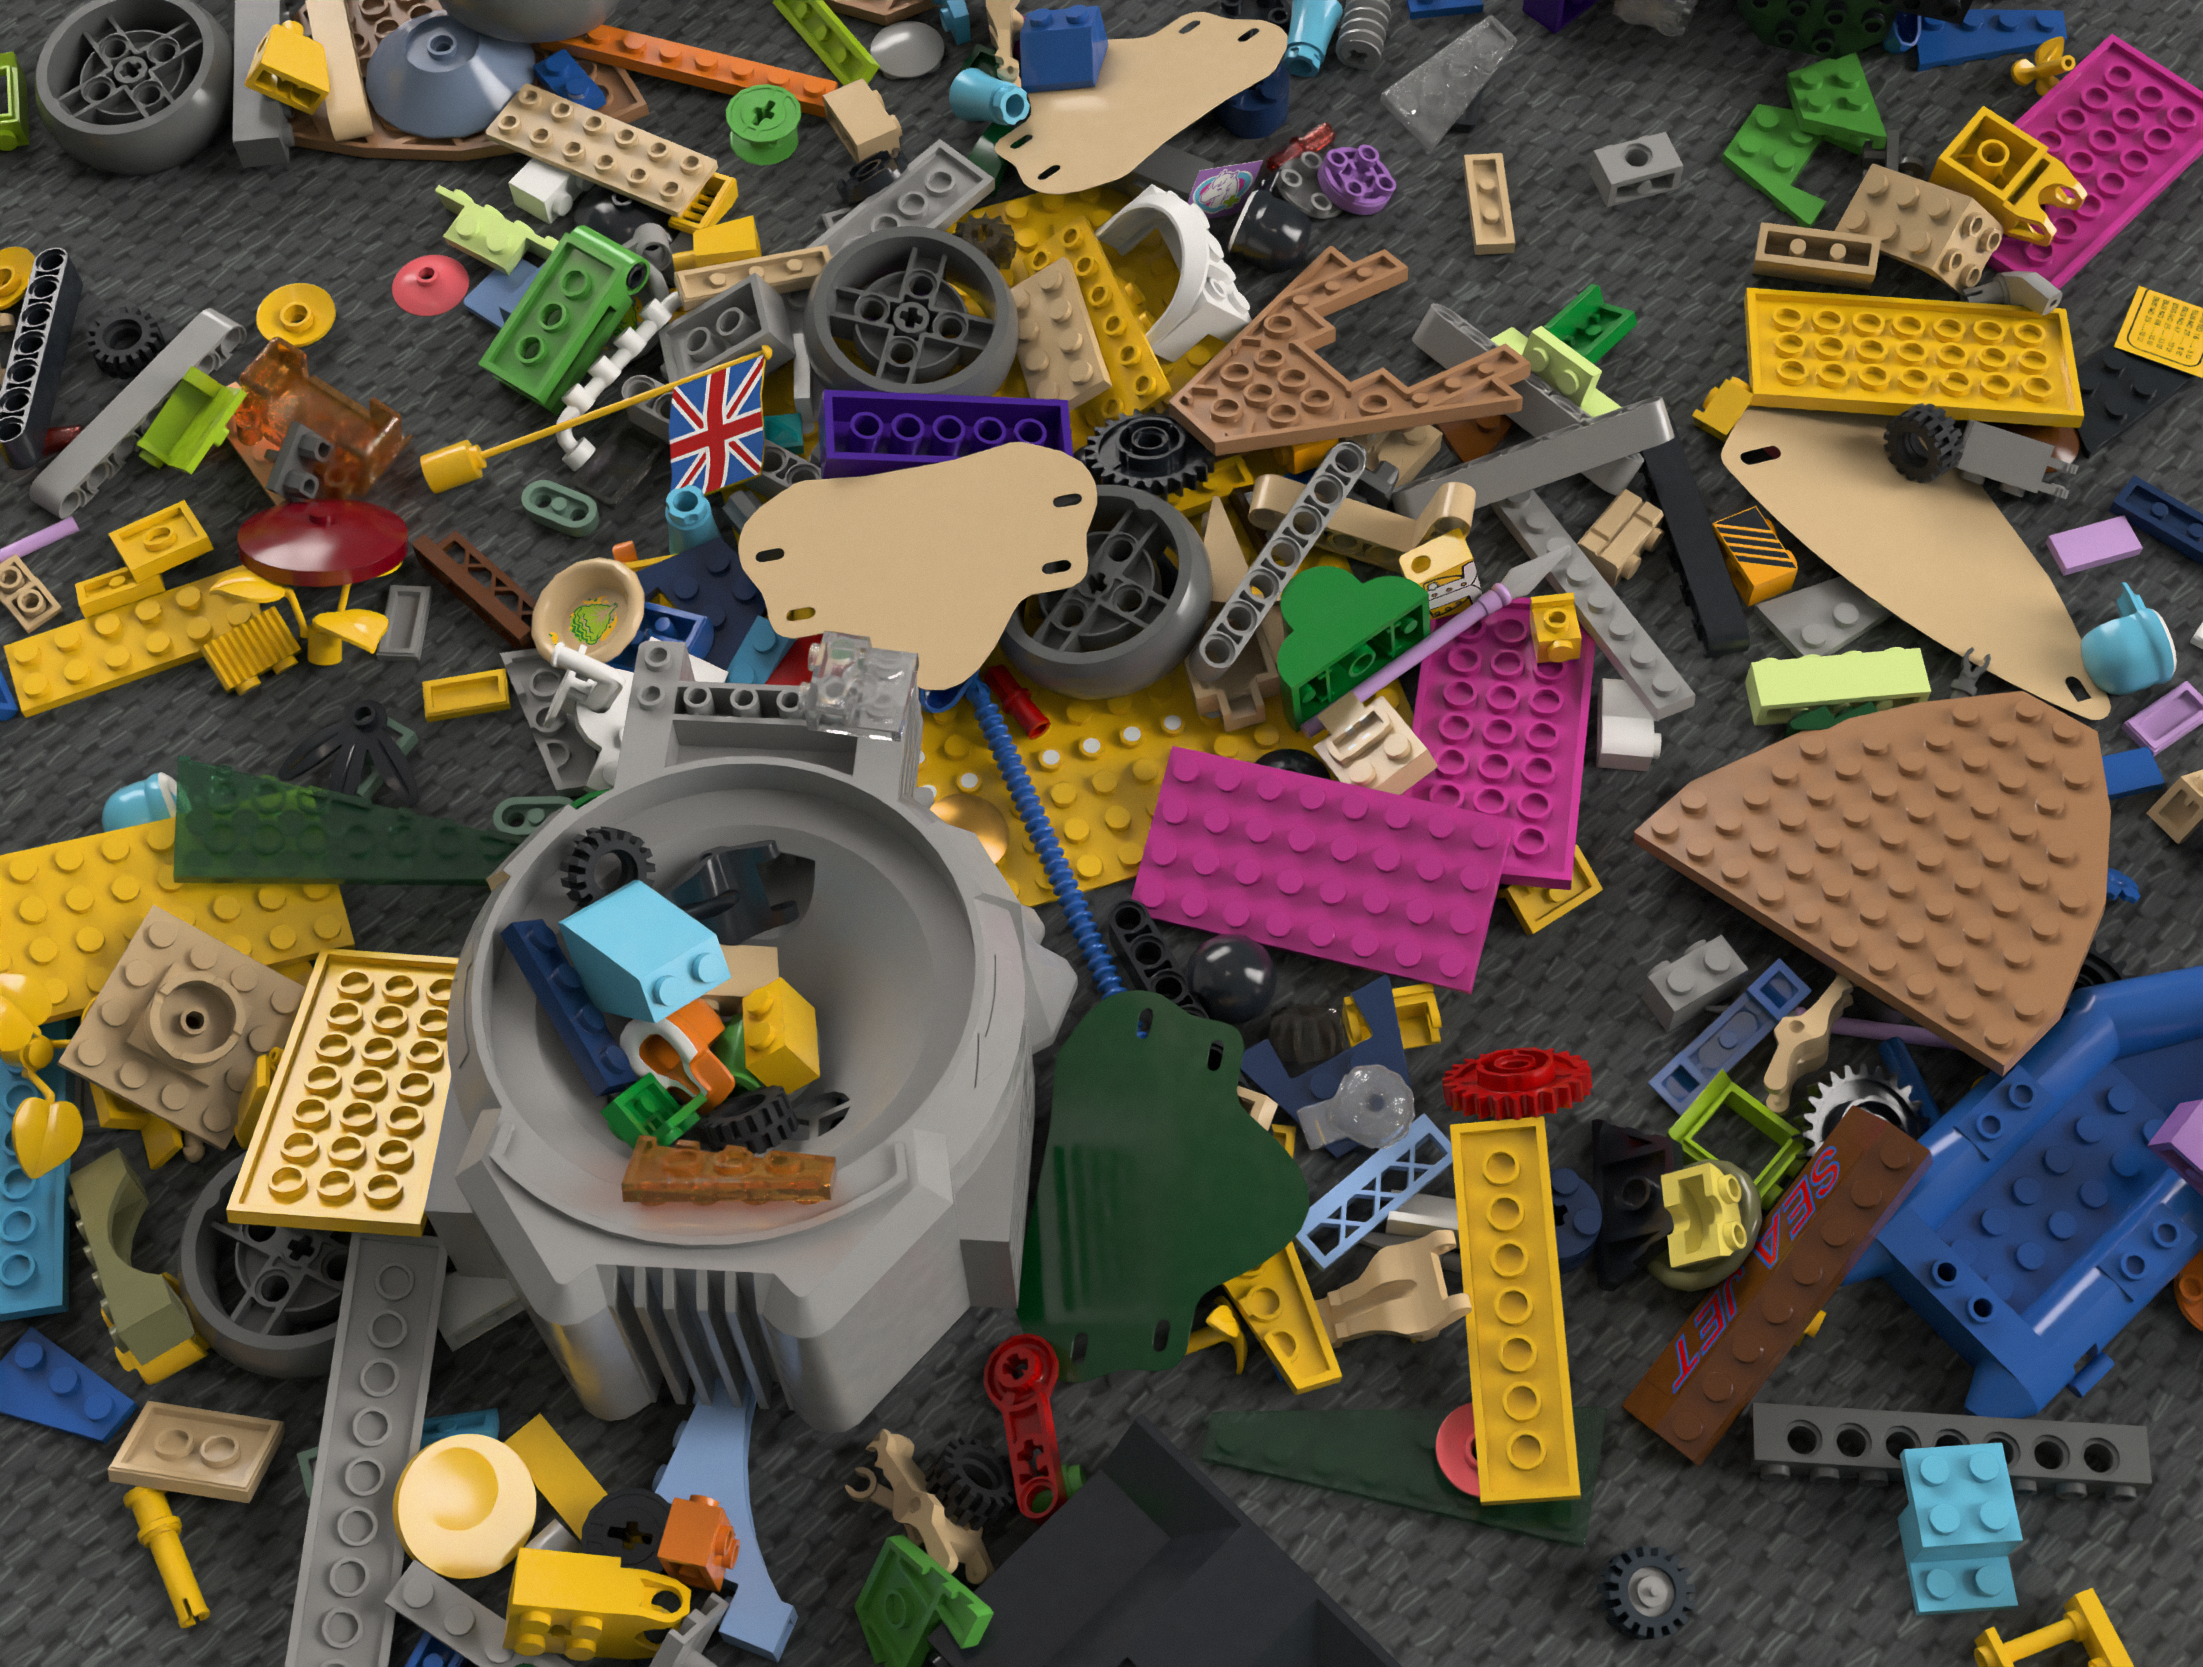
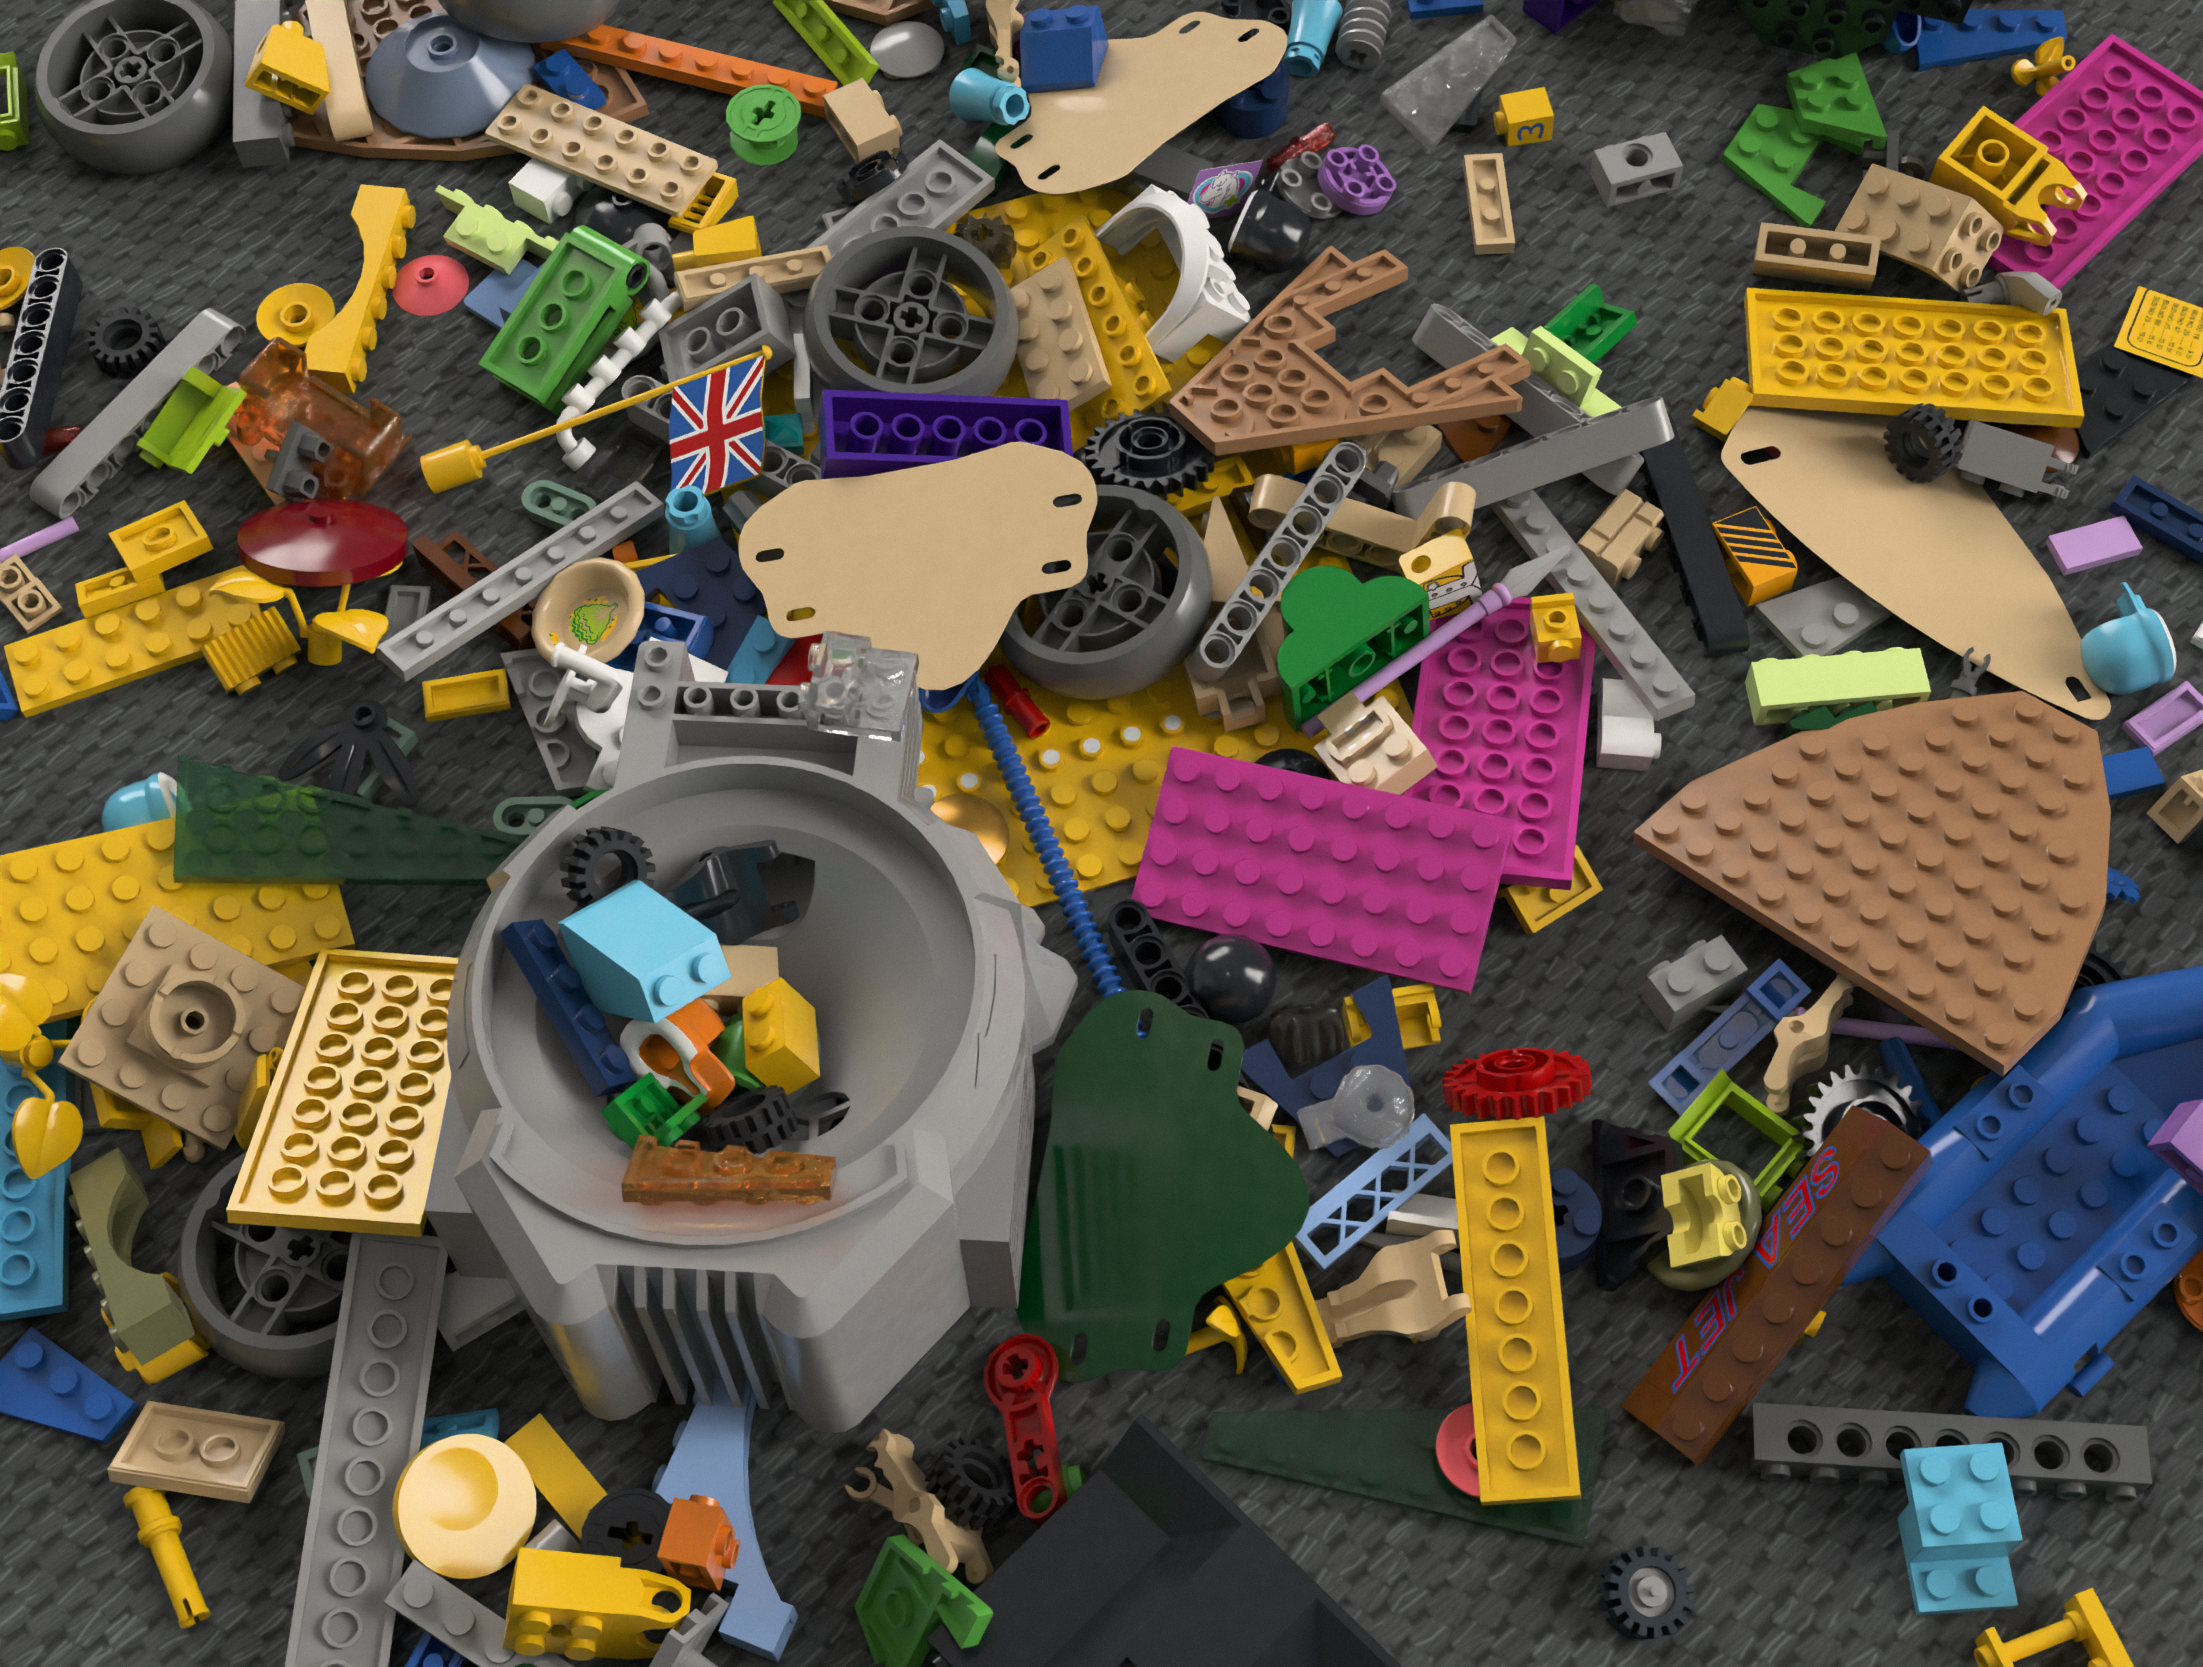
none -> yellow arch [299,184,416,395]
none -> light grey plate [376,481,664,682]
none -> yellow brick [1493,87,1554,147]

